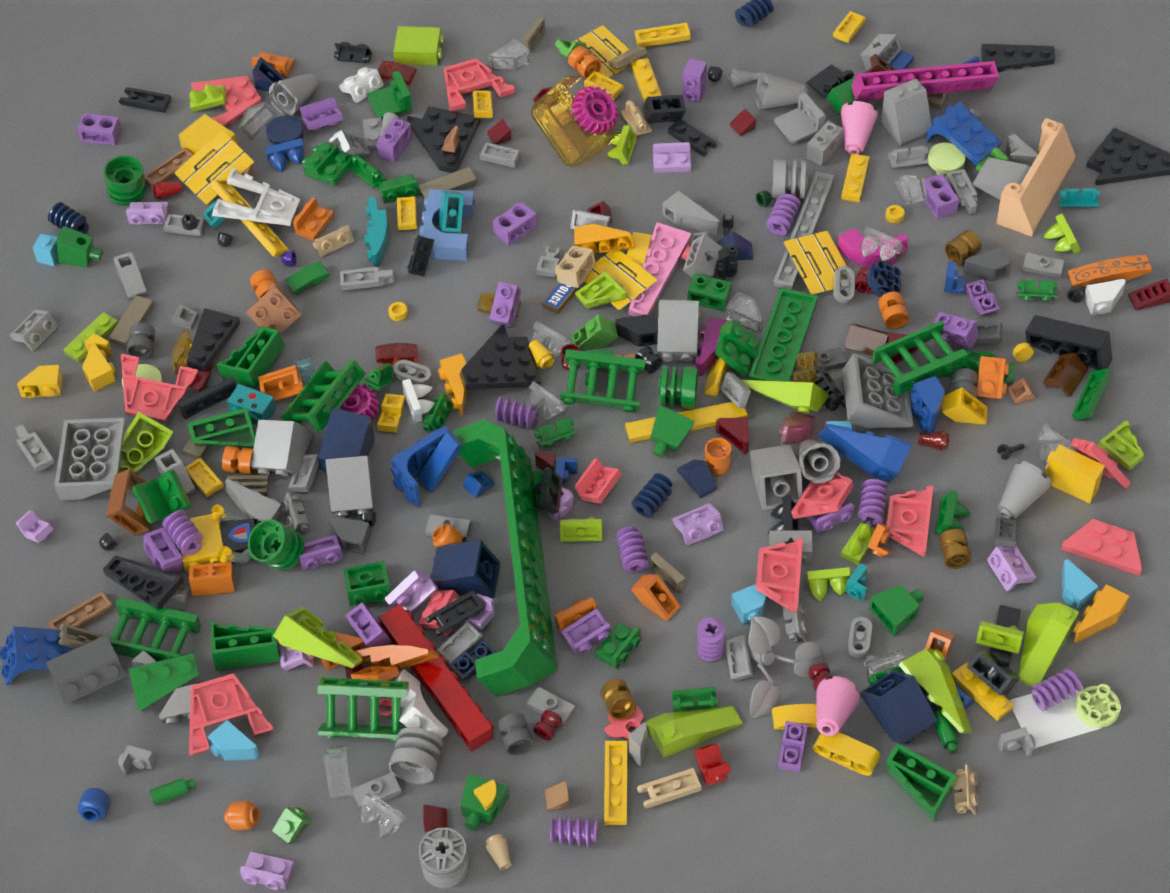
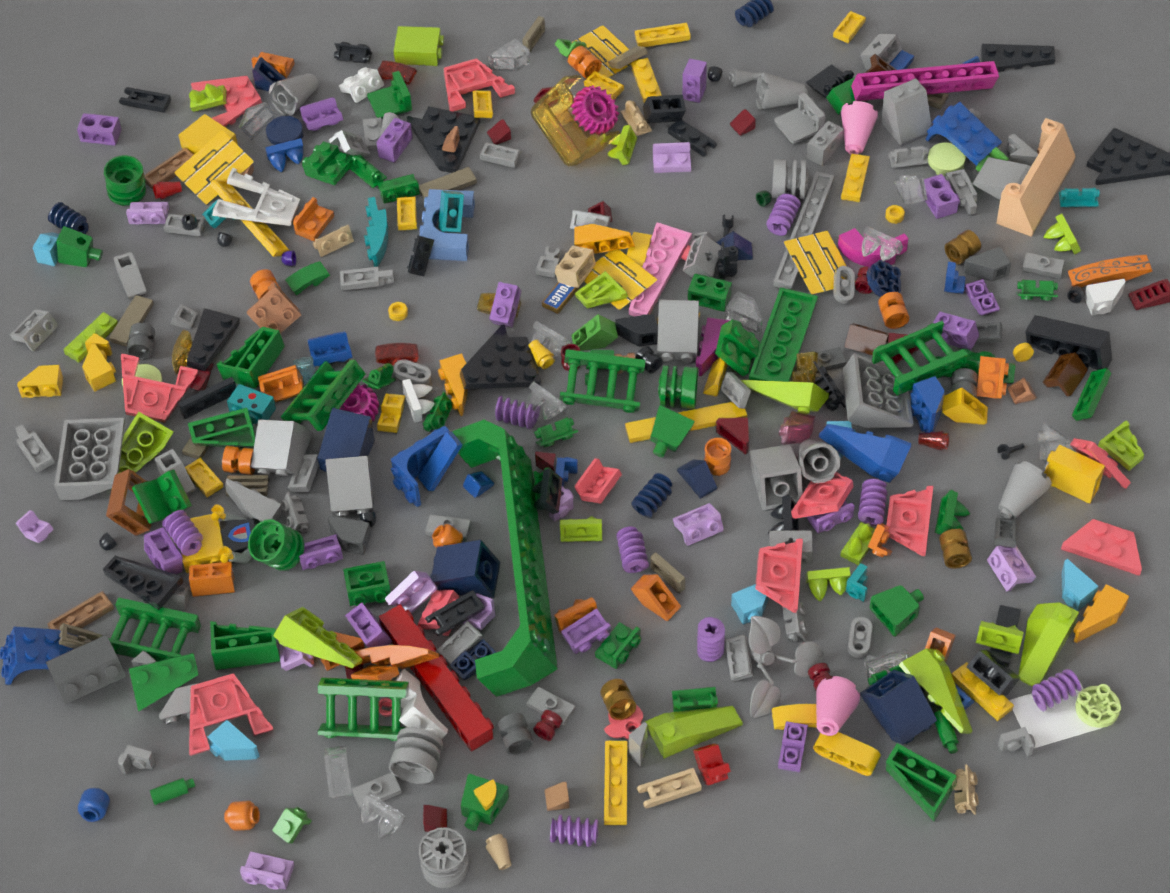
medium lavender brick [493,201,537,246] -> none
light grey slope [663,191,720,234] -> none
none -> blue bracket [308,331,353,367]

